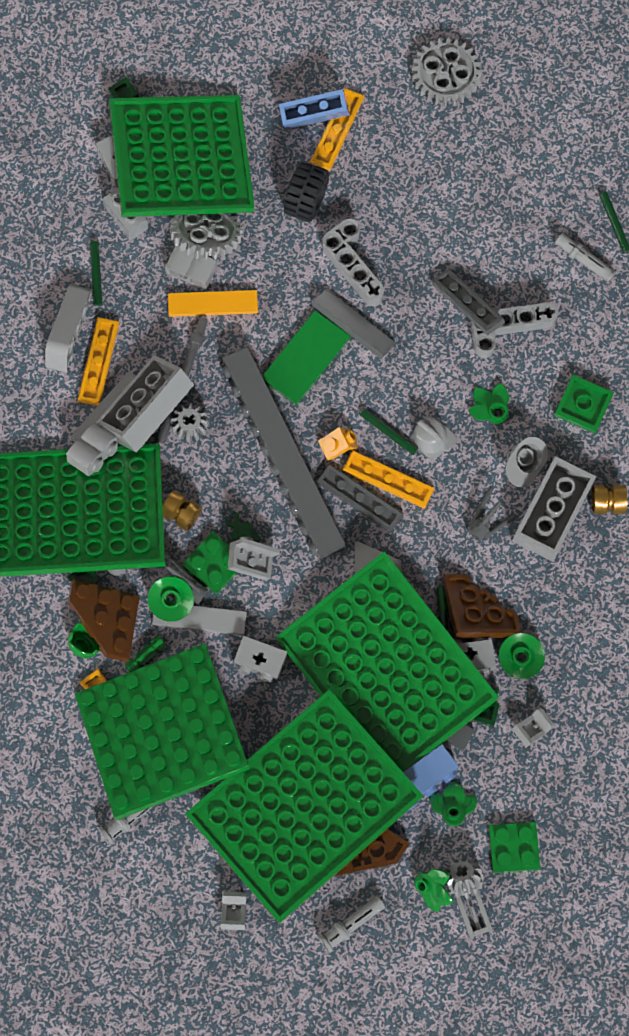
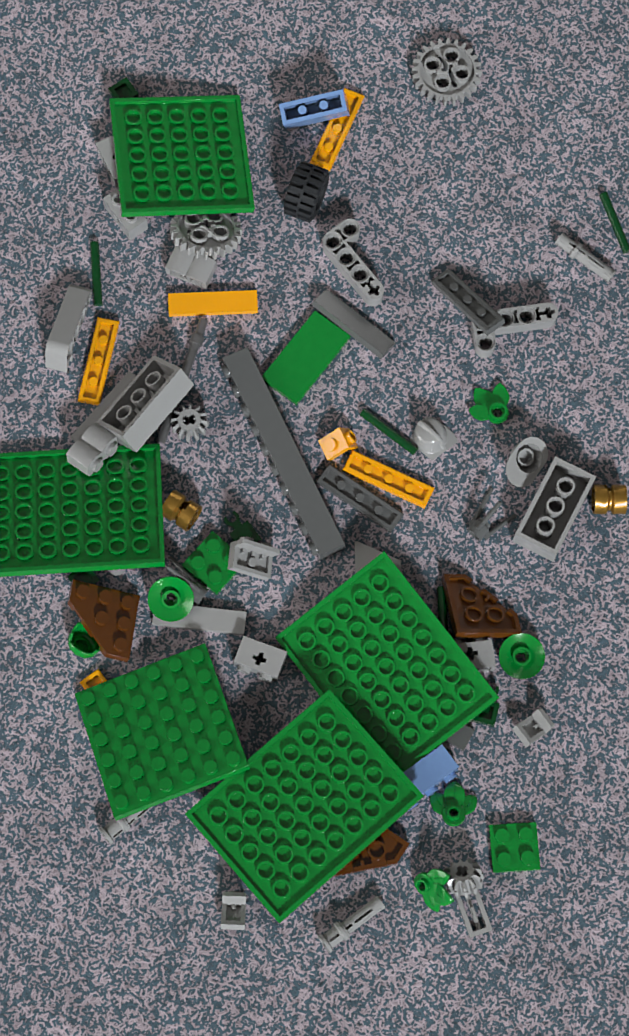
green axle [125,636,166,672] -> none
green plate [554,375,614,434] -> none

